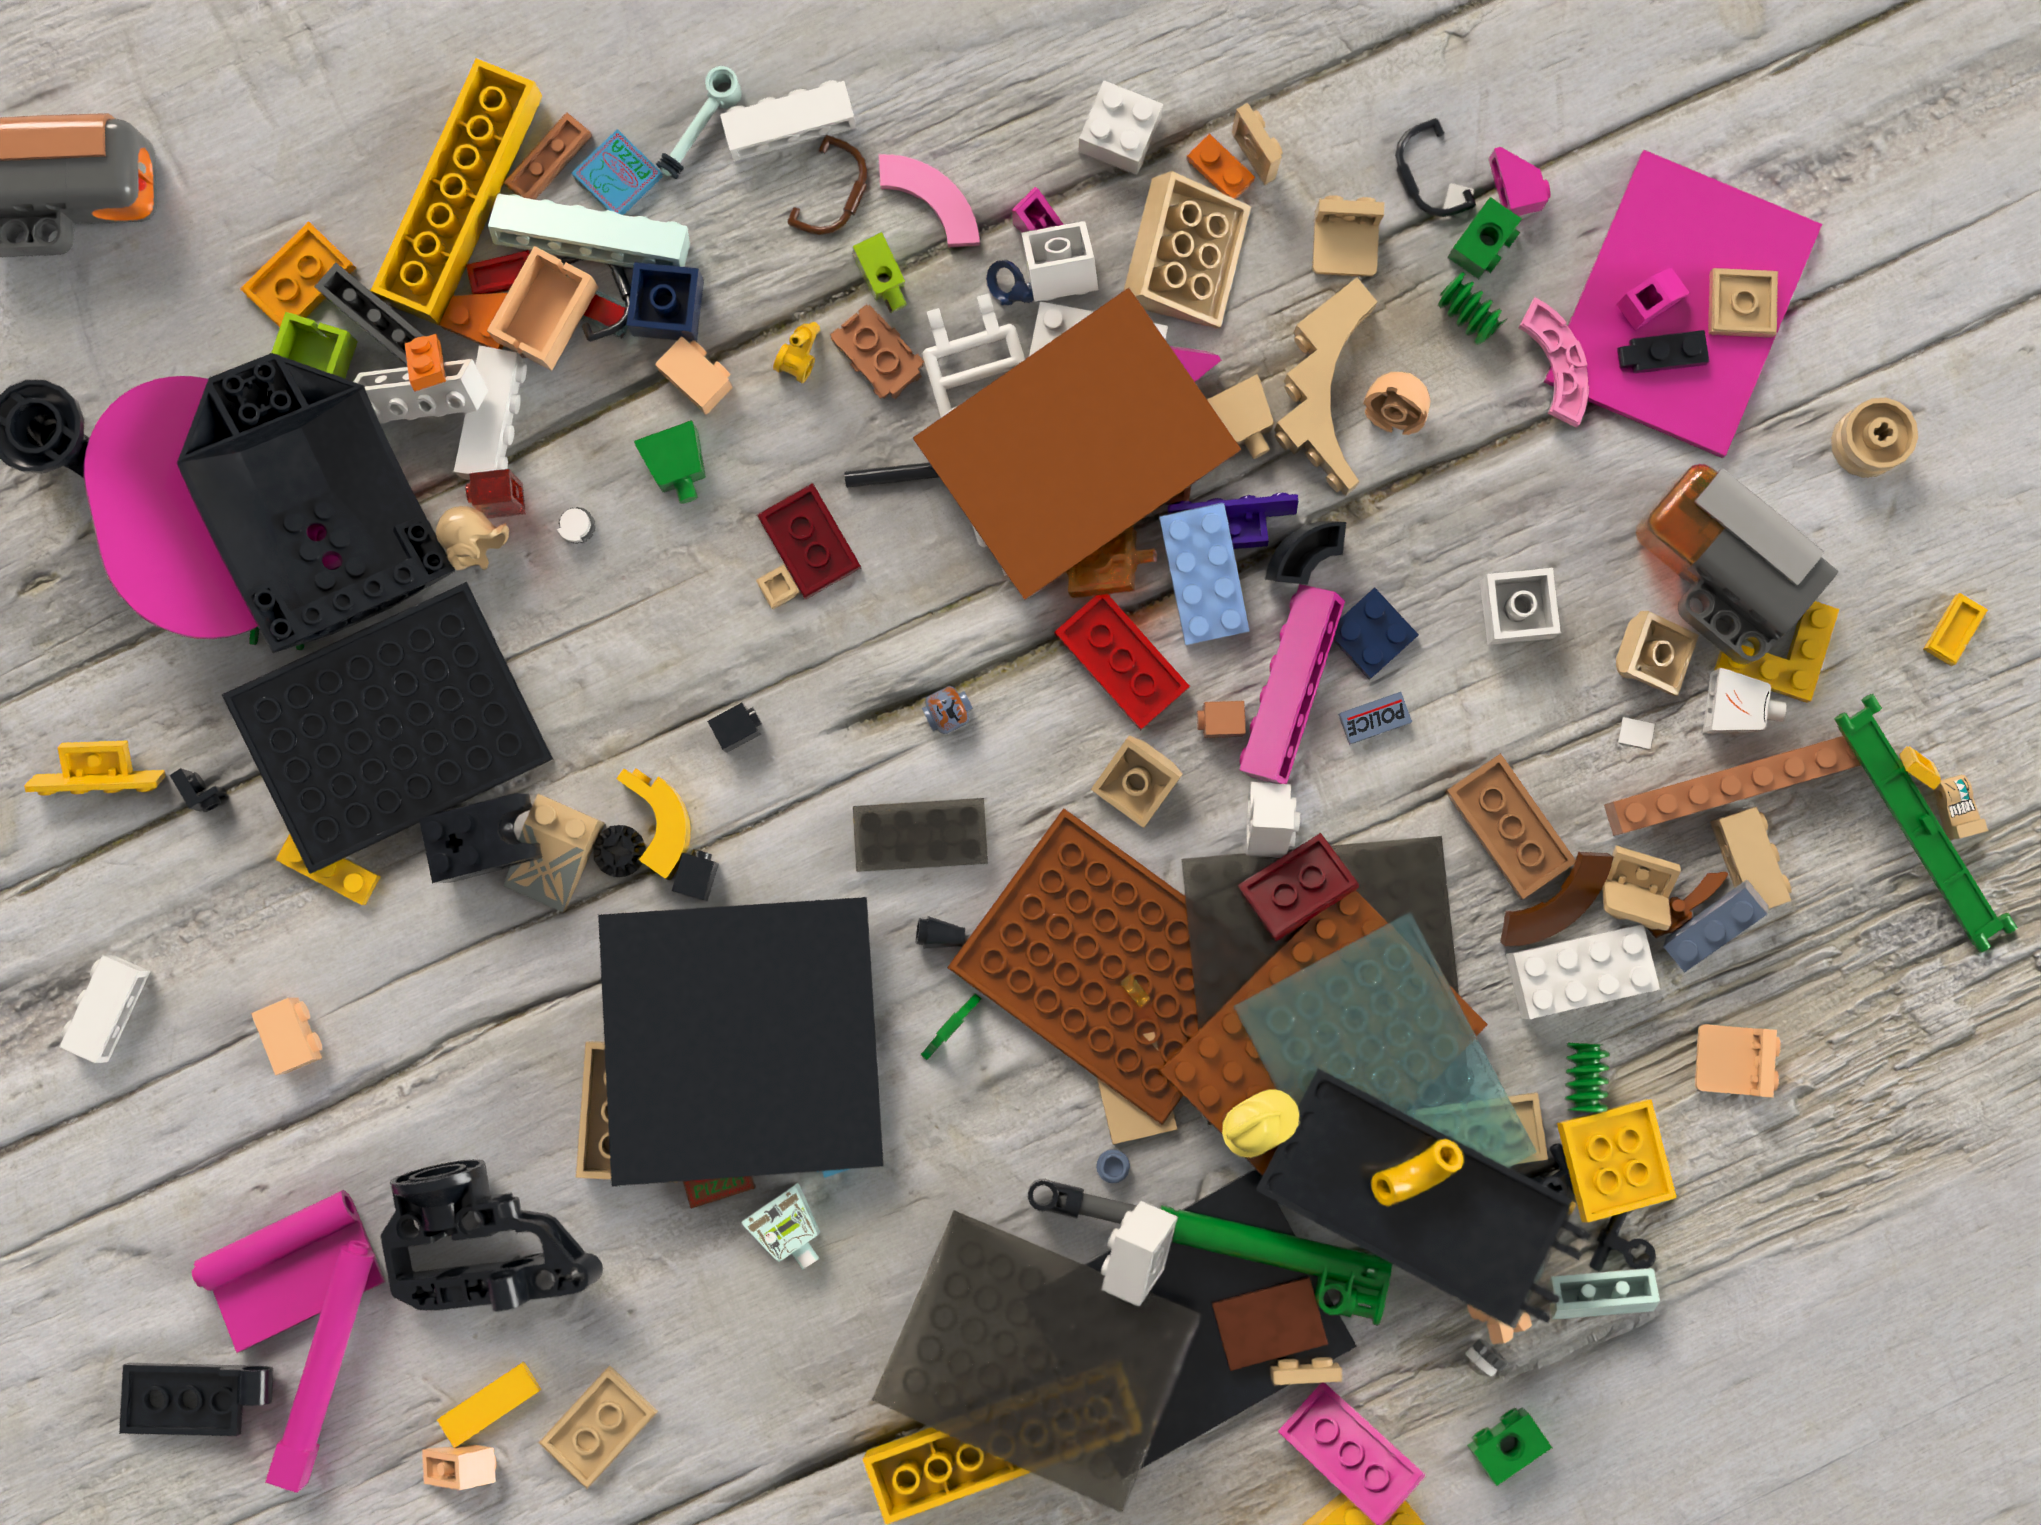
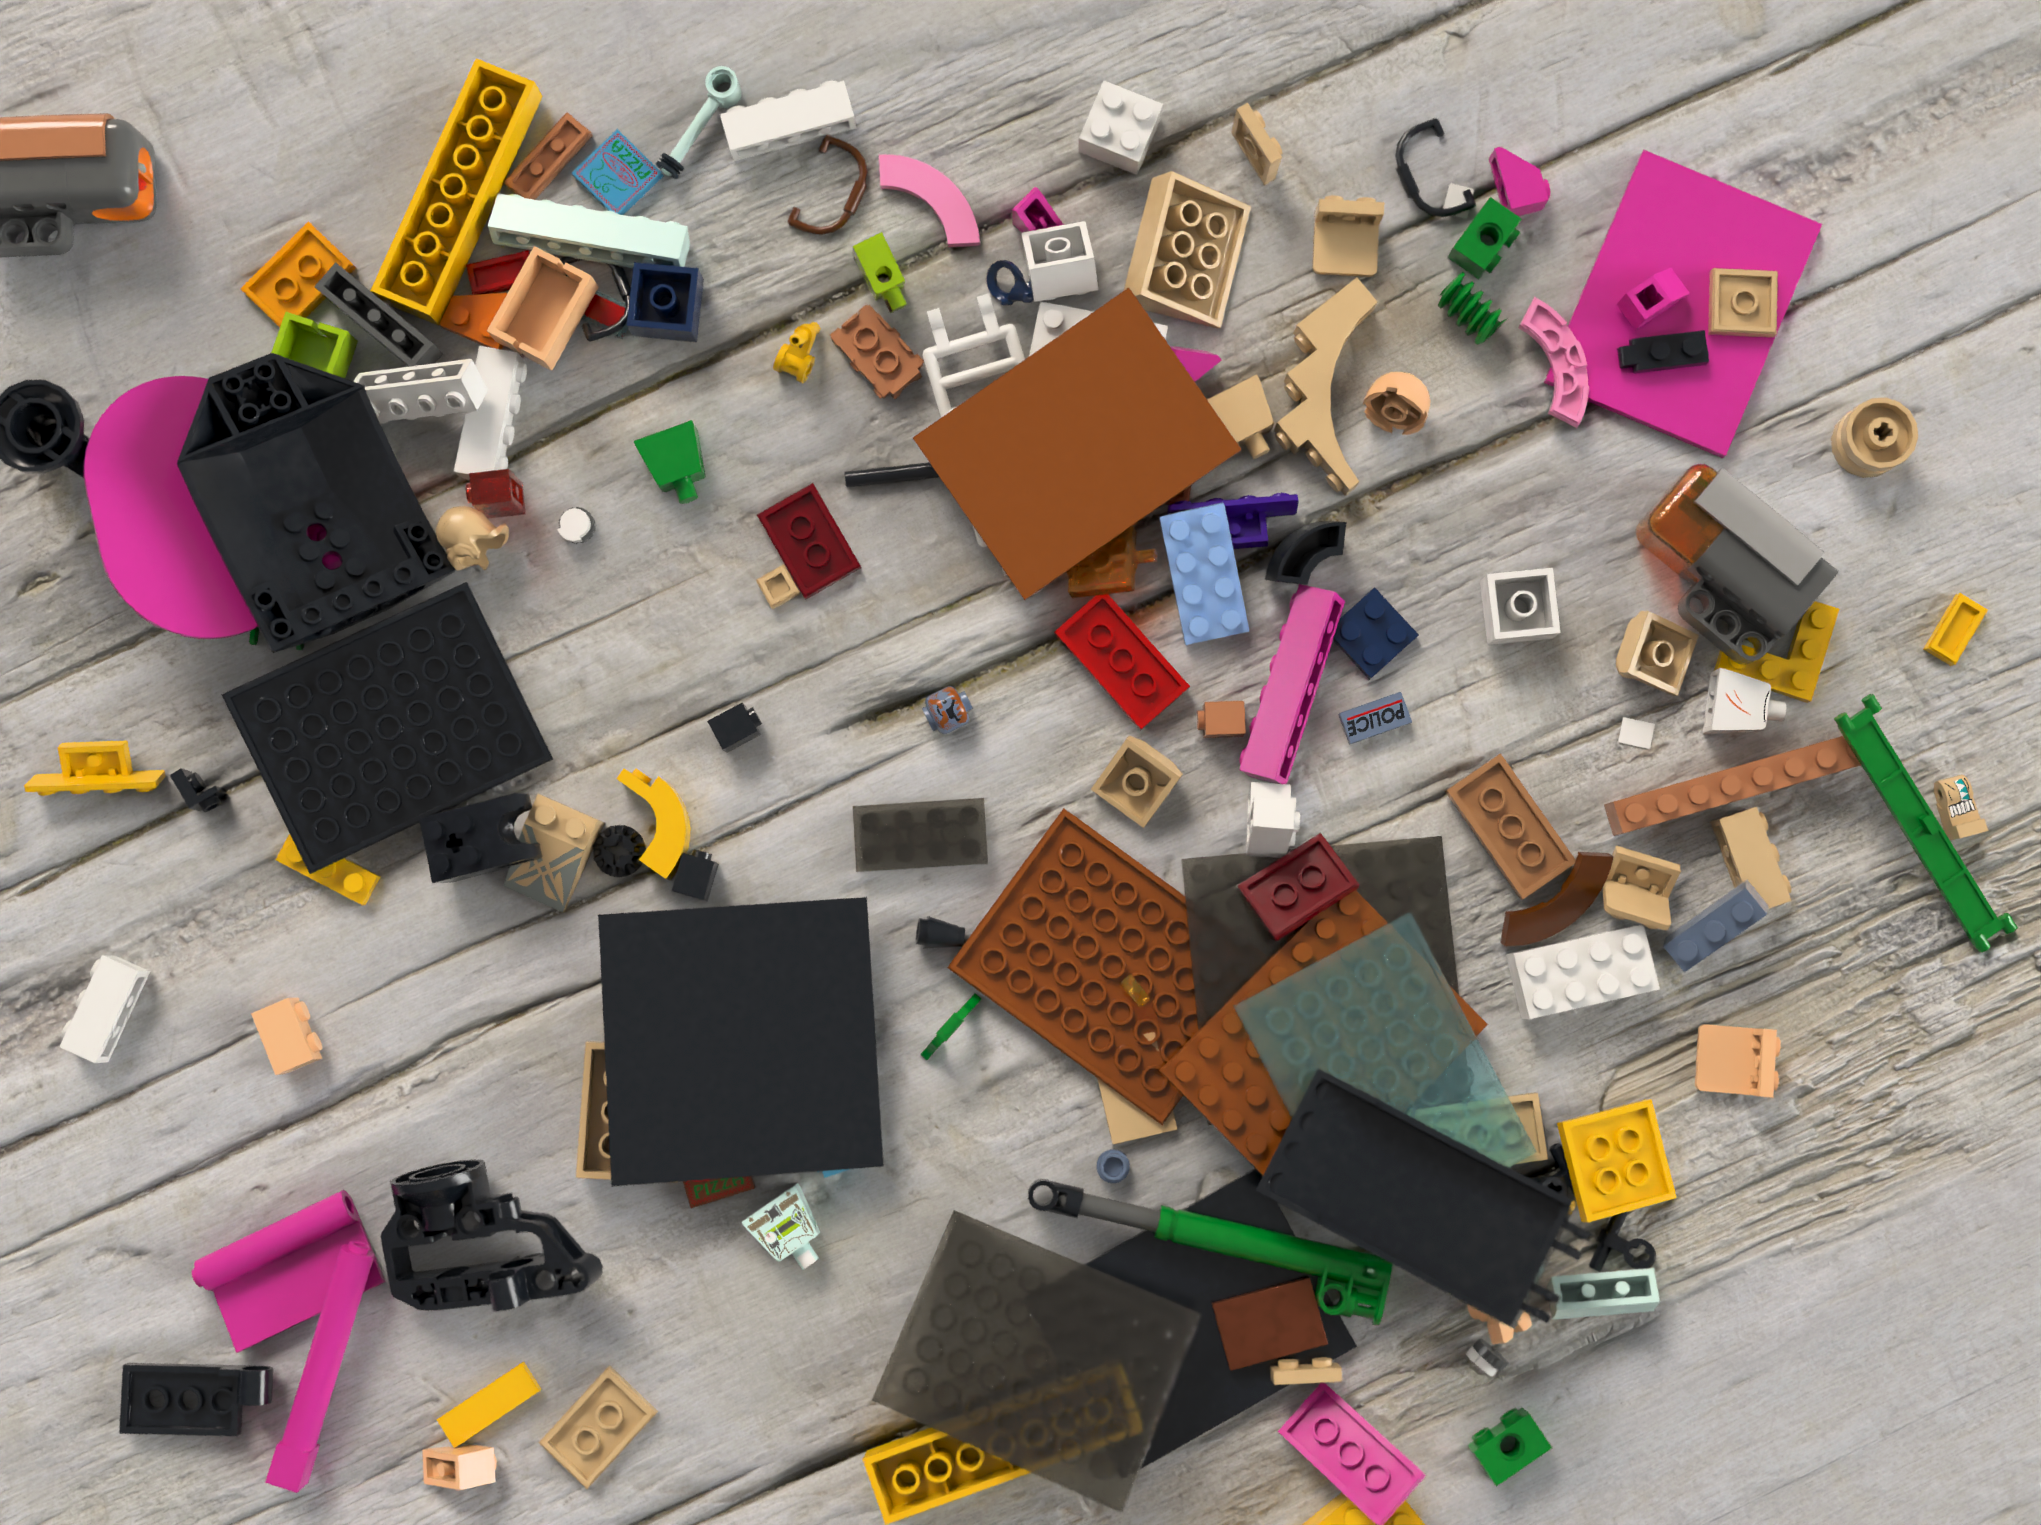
orange plate [405,334,446,392] -> none
light nougat brick [655,336,733,415] -> none
white brick [1101,1201,1178,1306] -> none
orange plate [1186,133,1255,199] -> none
light yellow piece [1222,1090,1300,1158] -> none
yellow cylinder [1372,1139,1463,1206] -> none
green piece [1565,1042,1610,1112] -> none
dark orange piece [1646,872,1728,939] -> none
yellow tile [1899,746,1941,790] -> none

